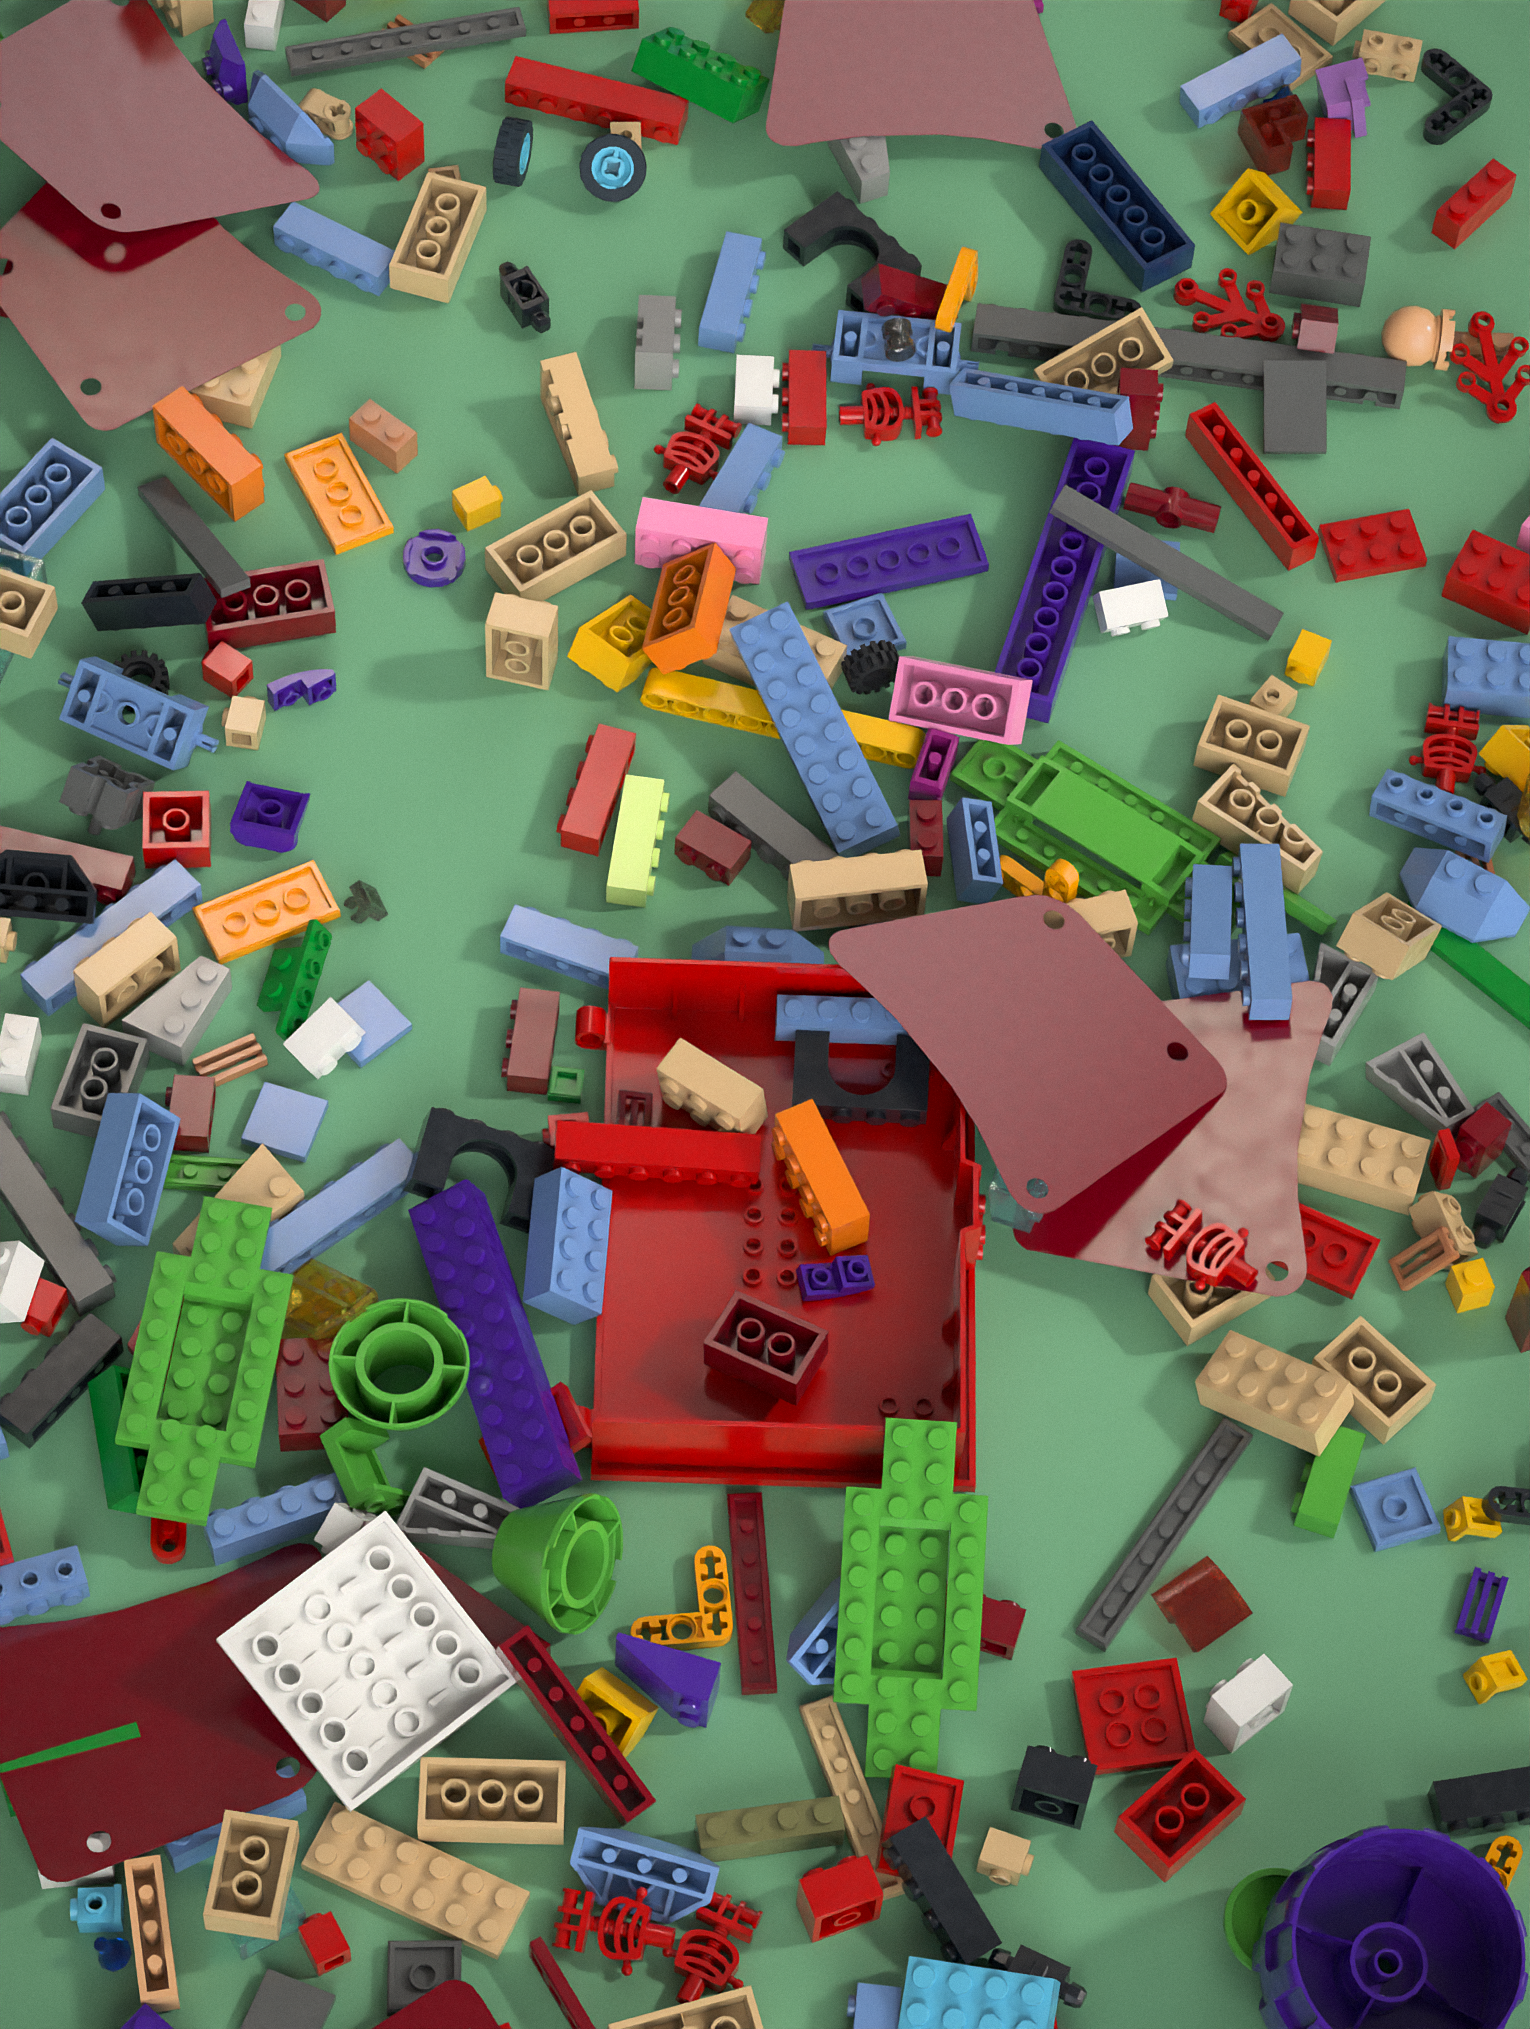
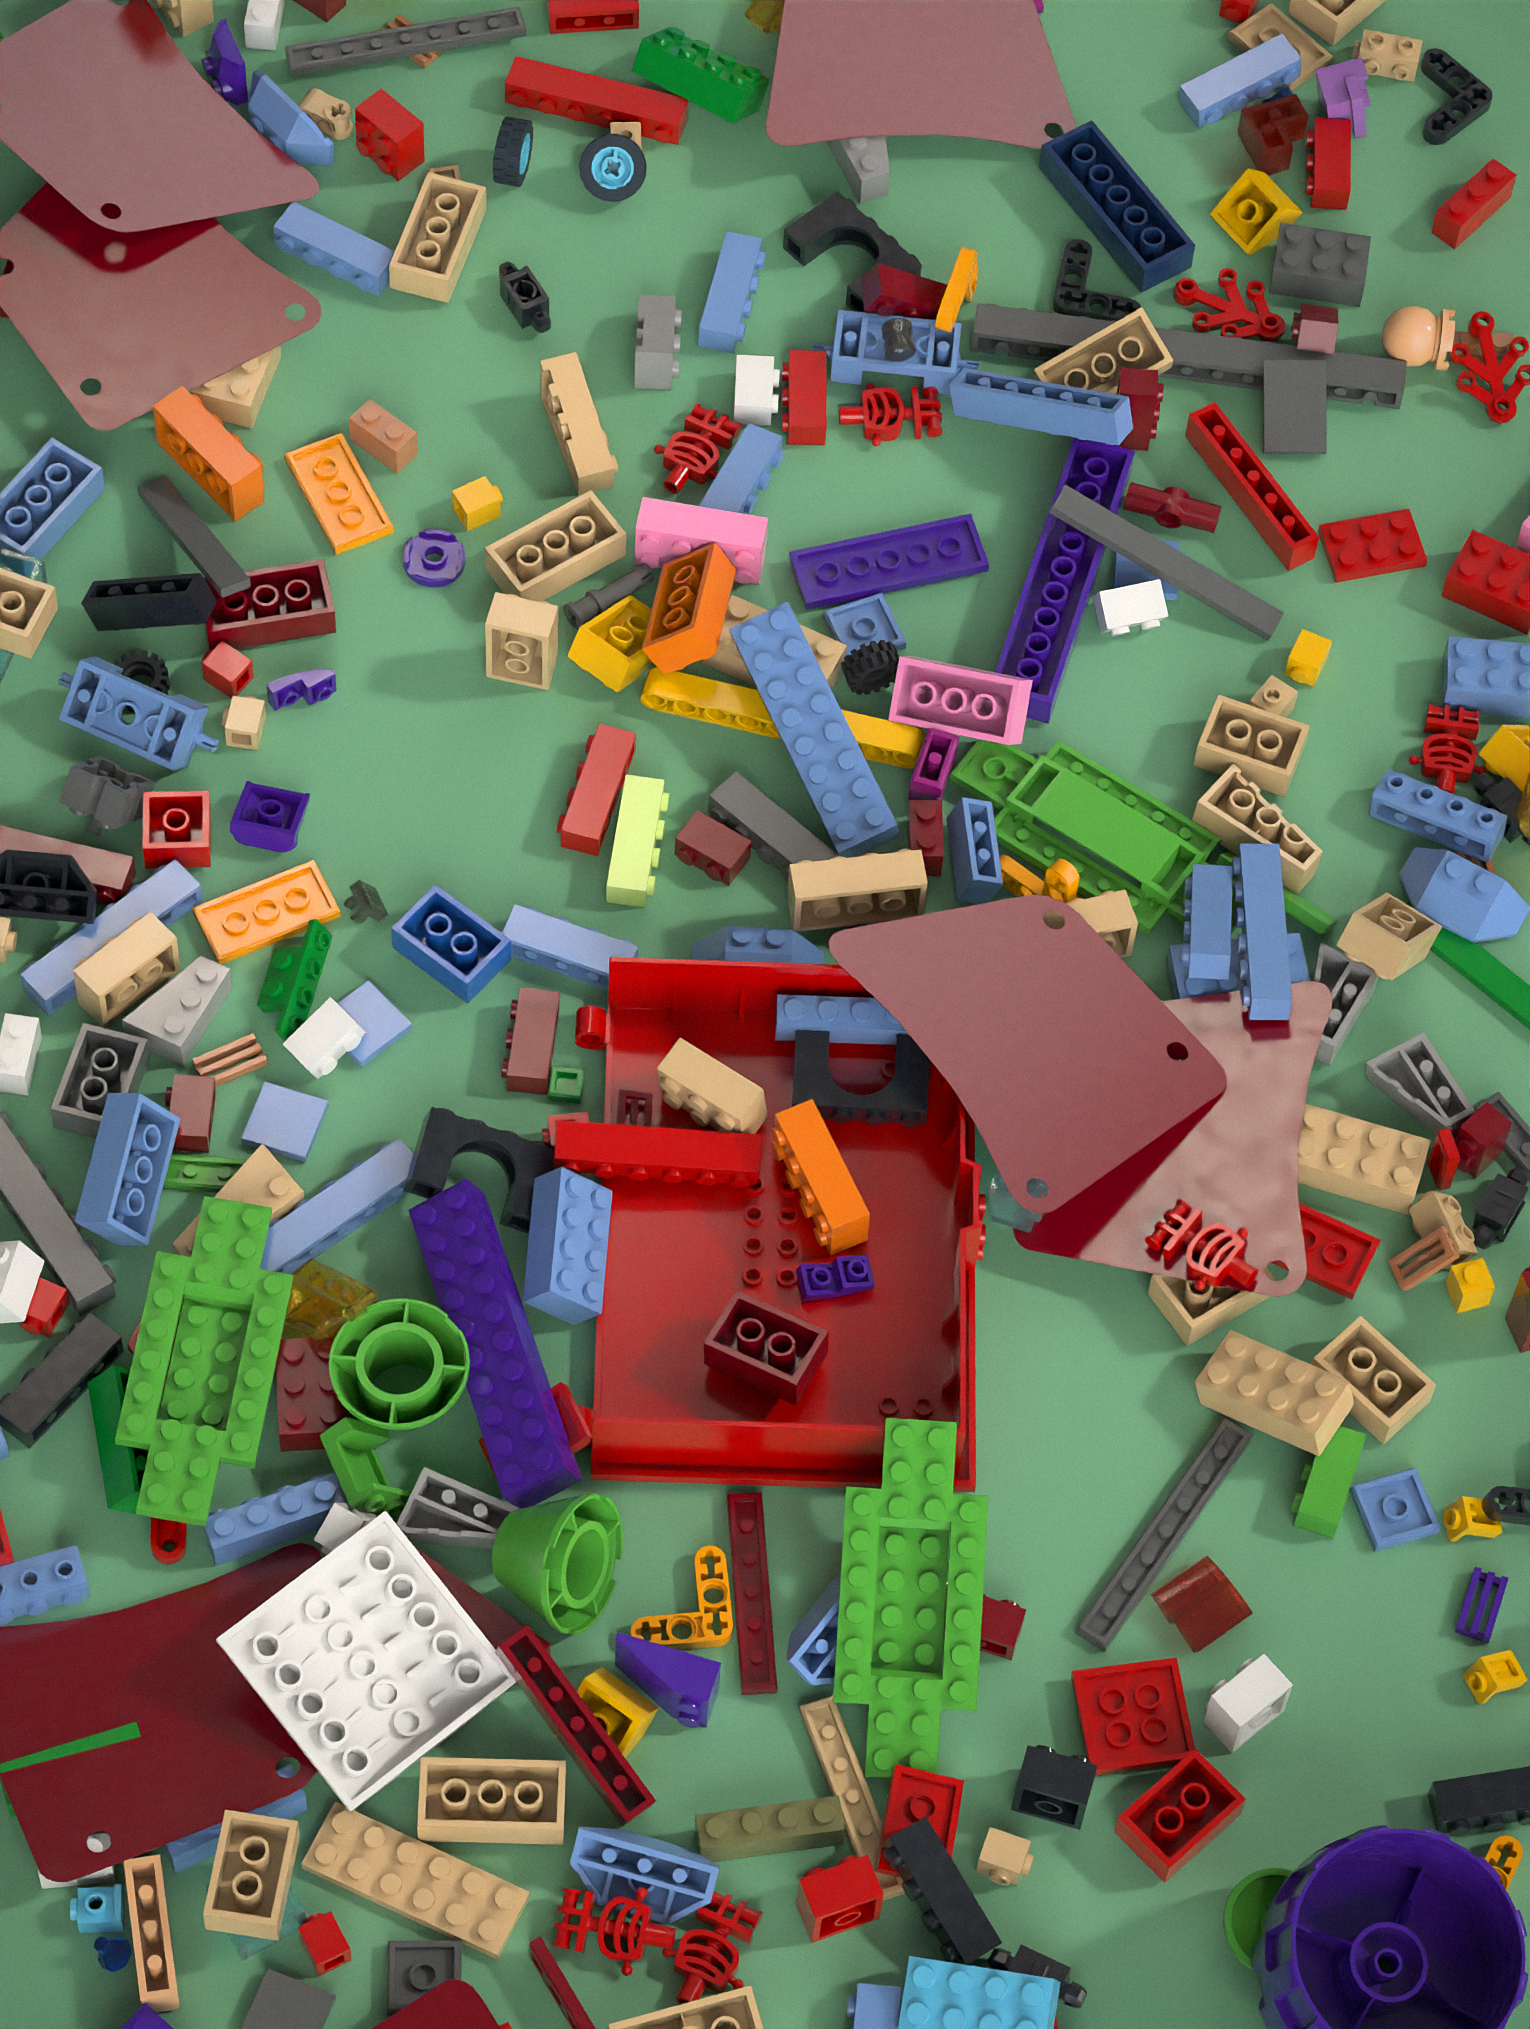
none -> blue brick [392,884,511,1004]
none -> dark grey pin [563,563,654,630]

